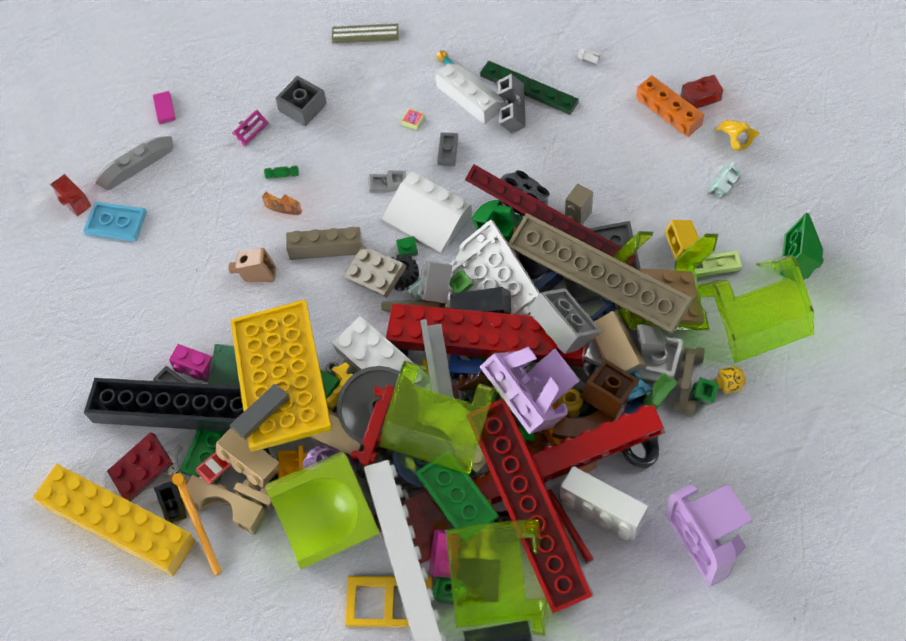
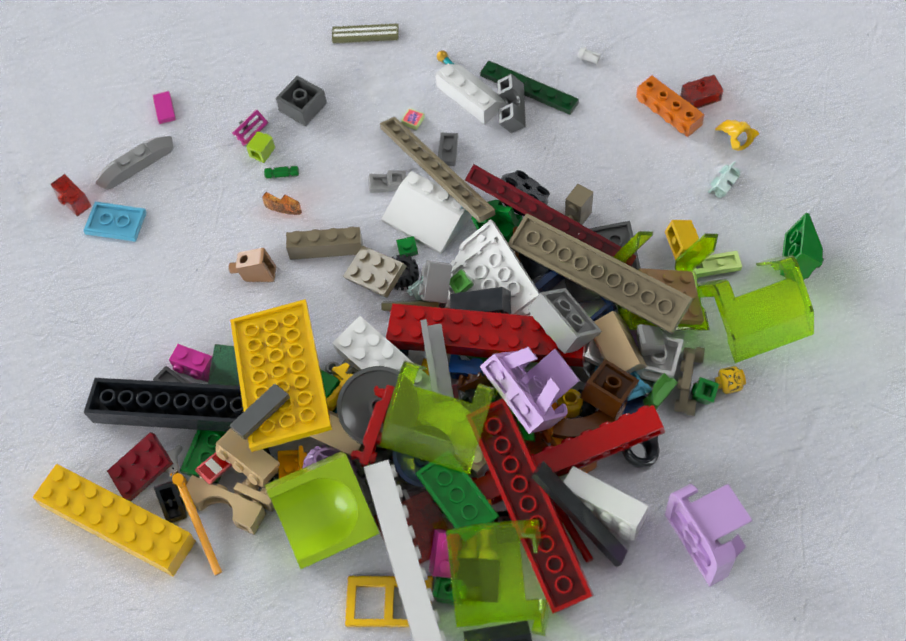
none -> lime brick [246,131,275,163]
none -> dark tan plate [380,116,495,223]
none -> black tile [532,461,628,567]

